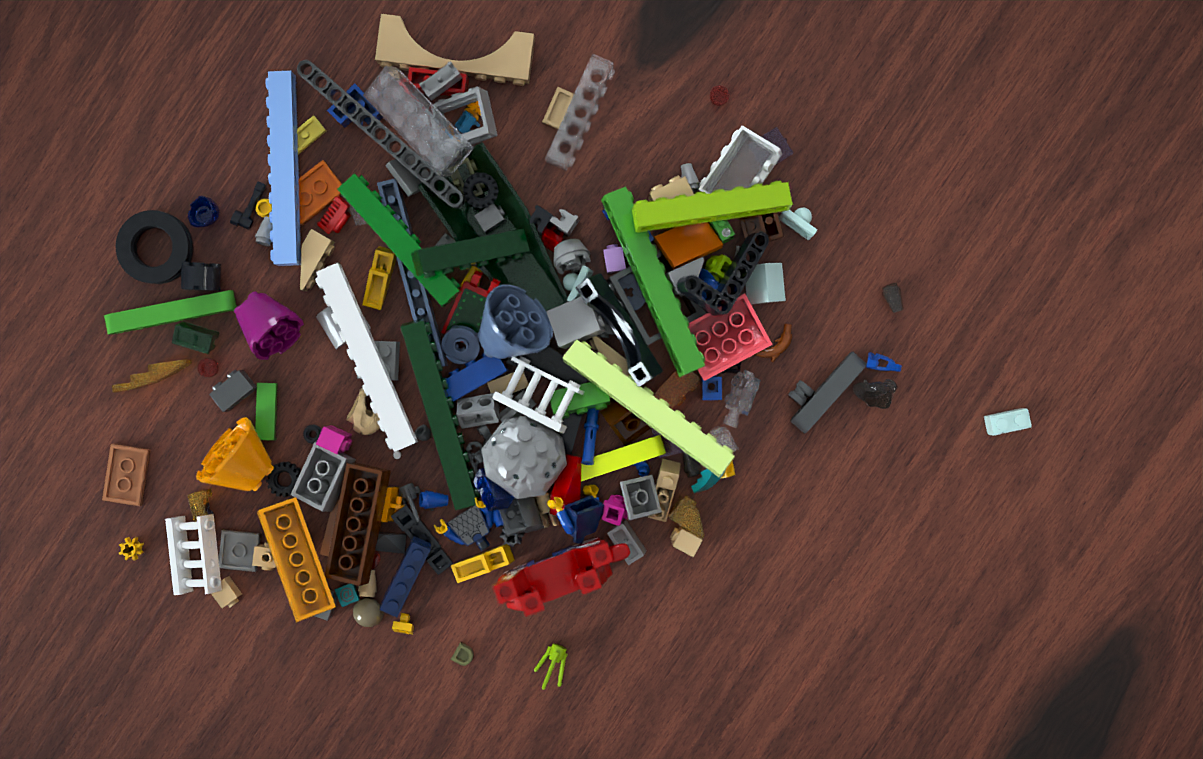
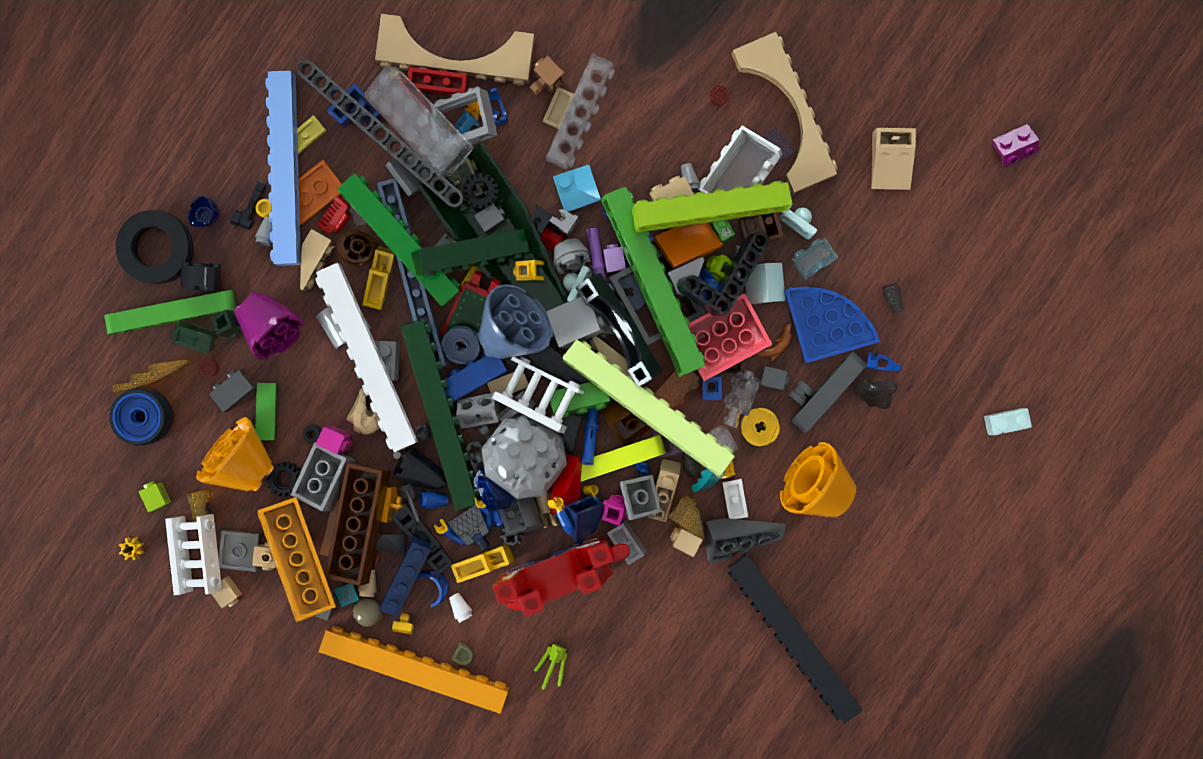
nougat tile [102,444,150,506] -> none
light grey hinge [419,61,462,101] -> none
none -> blue wheel [109,388,173,445]
none -> lime brick [139,481,172,512]
none -> brick [211,310,242,339]
none -> light orange brick [319,626,509,714]
none -> reddish brown cone [337,230,376,267]
none -> black cone [392,445,447,490]
none -> blue helmet [416,570,449,607]
none -> white cone [449,593,473,623]
none -> blue helmet [489,88,509,126]
none -> yellow window [513,260,544,281]
none -> medium nougat brick [530,56,565,95]
none -> medium azure plate [553,165,601,212]
none -> medium lavender pin [586,228,606,280]
none -> dark grey wedge [704,518,786,563]
none -> white plate [722,479,748,519]
none -> black brick [728,553,863,724]
none -> tan arch [732,32,838,195]
none -> yellow plate [741,408,780,446]
none -> dark grey brick [759,366,790,390]
none -> light orange cone [780,442,856,517]
none -> blue plate [784,287,880,363]
none -> clear light blue window [792,238,838,281]
none -> tan slope [871,128,916,190]
none -> magenta bracket [992,124,1039,167]

